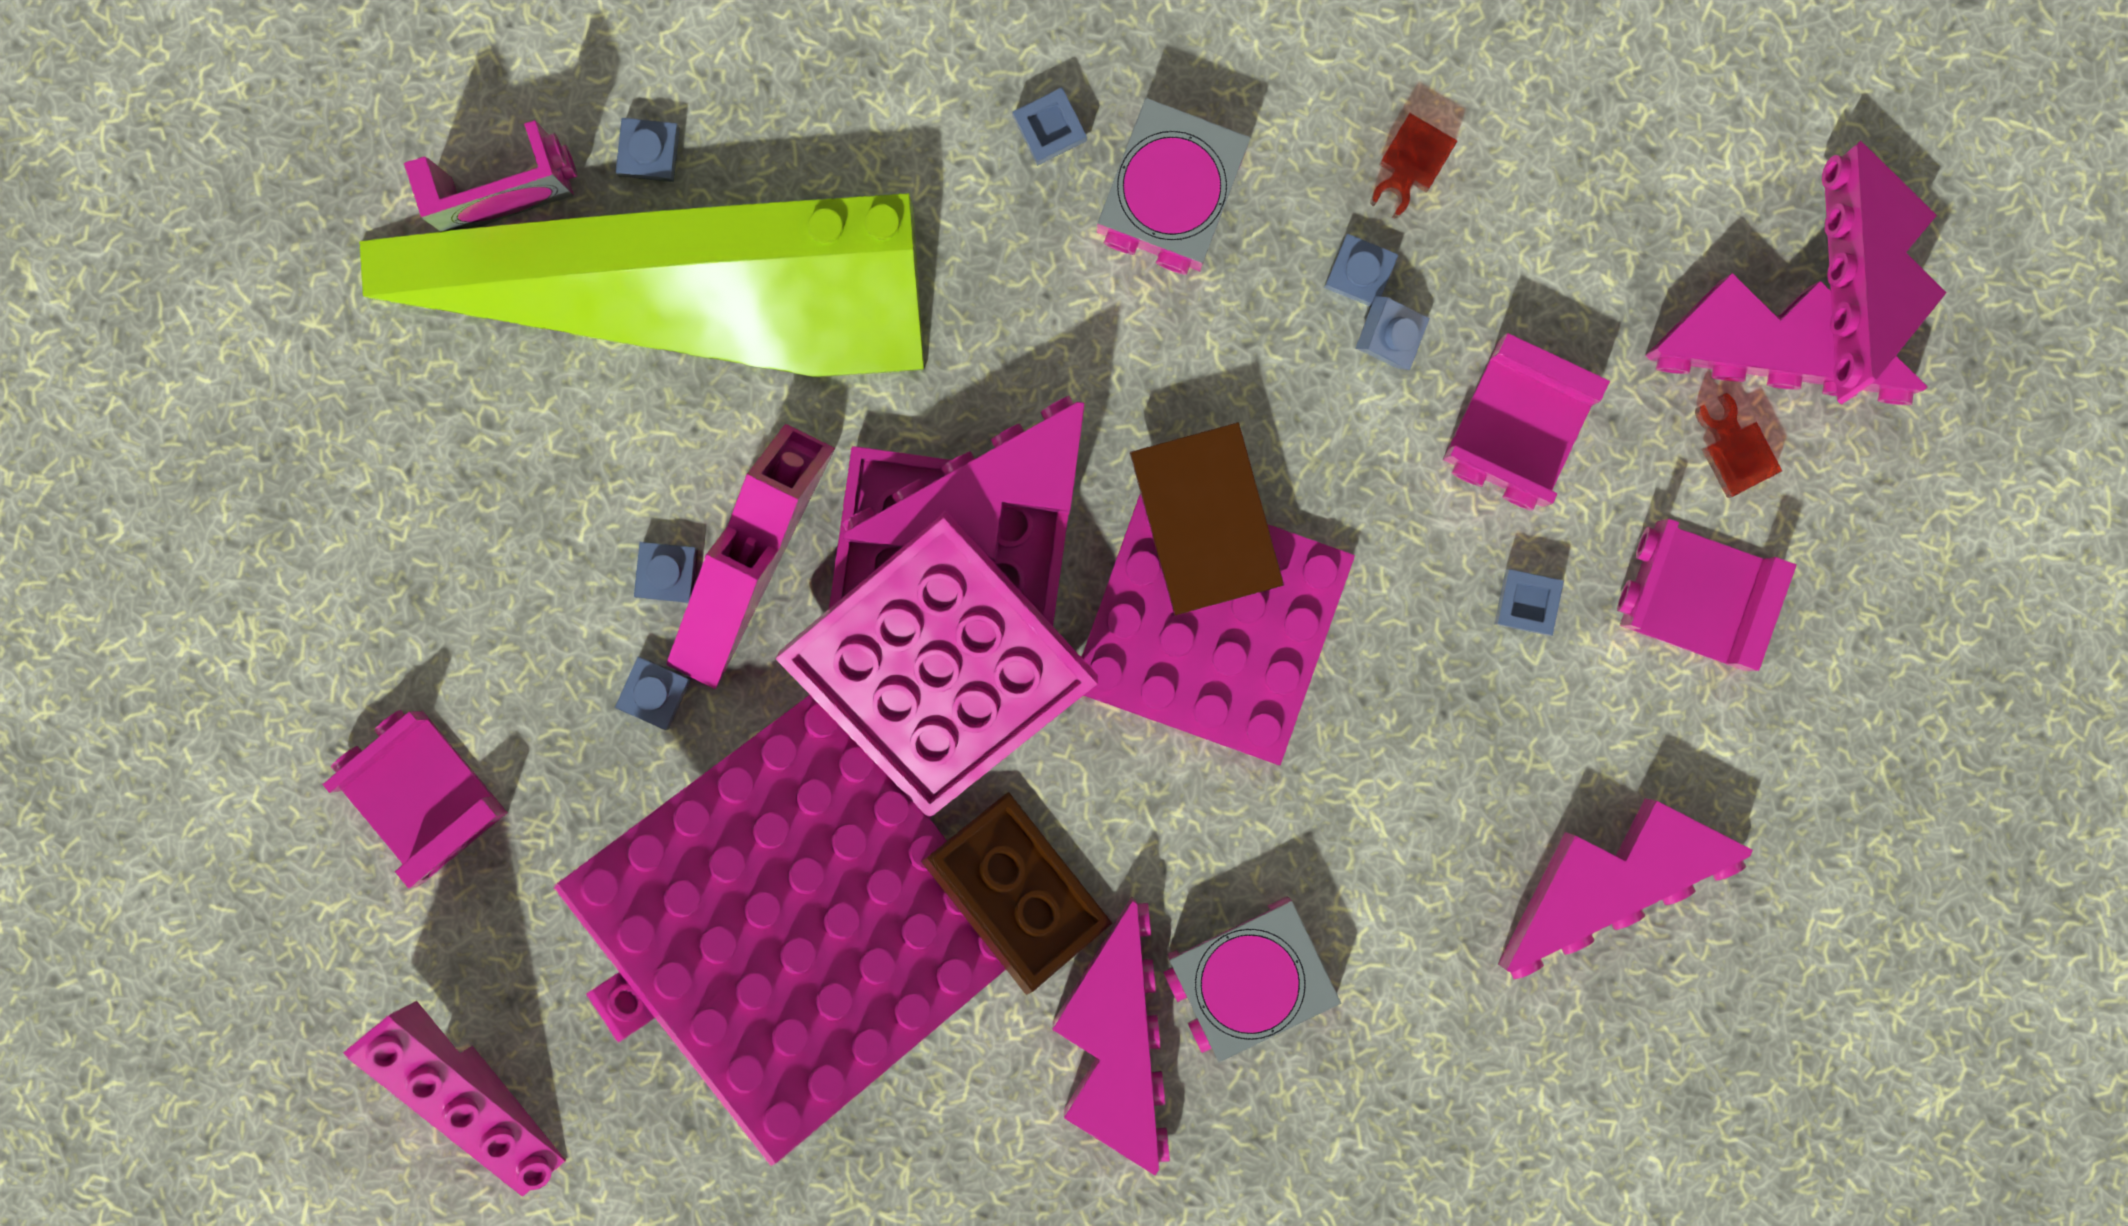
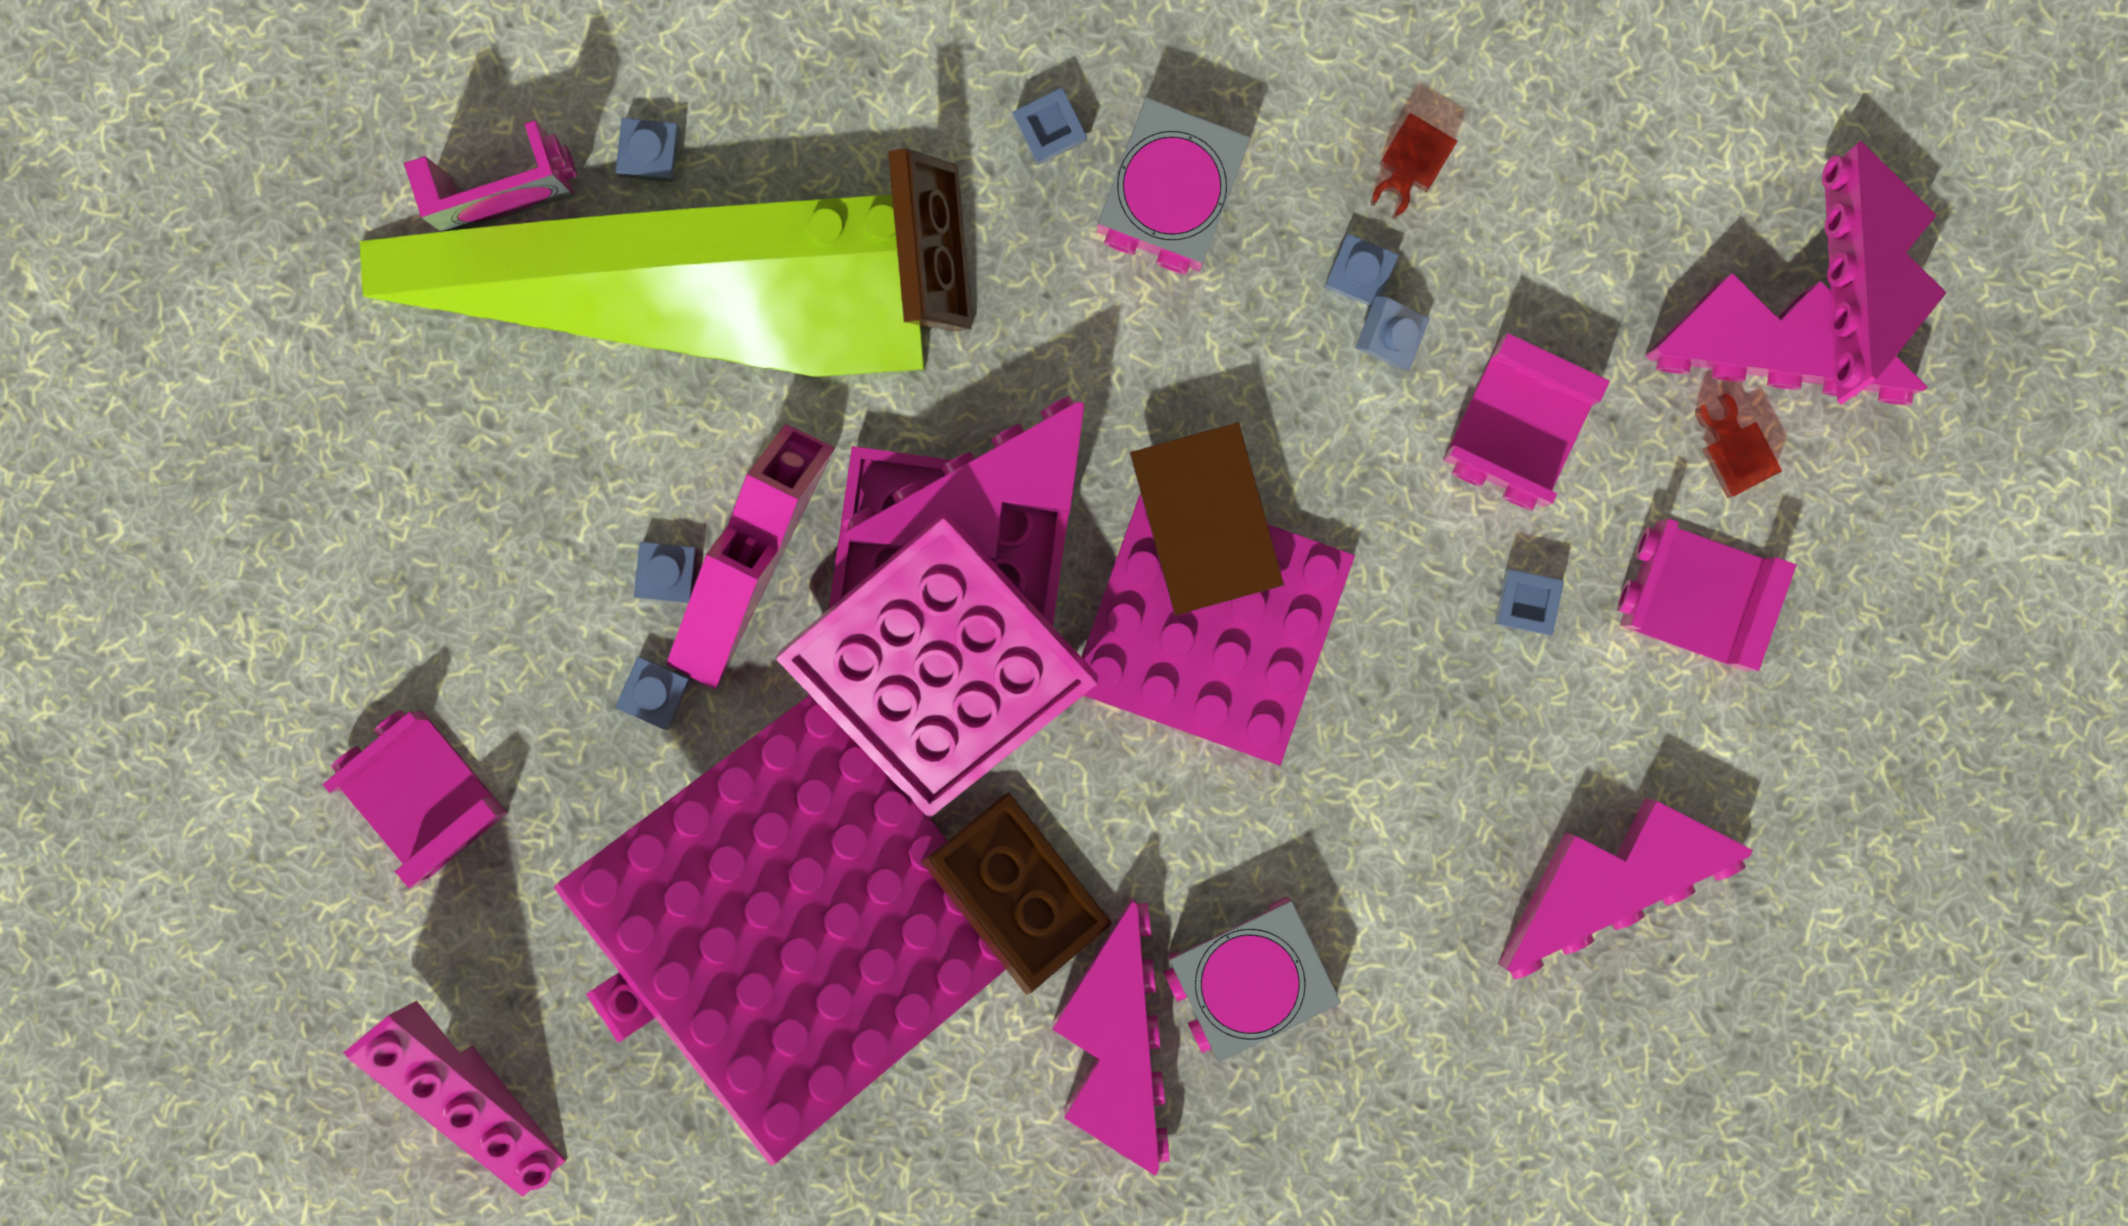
none -> reddish brown tile [888,148,973,332]

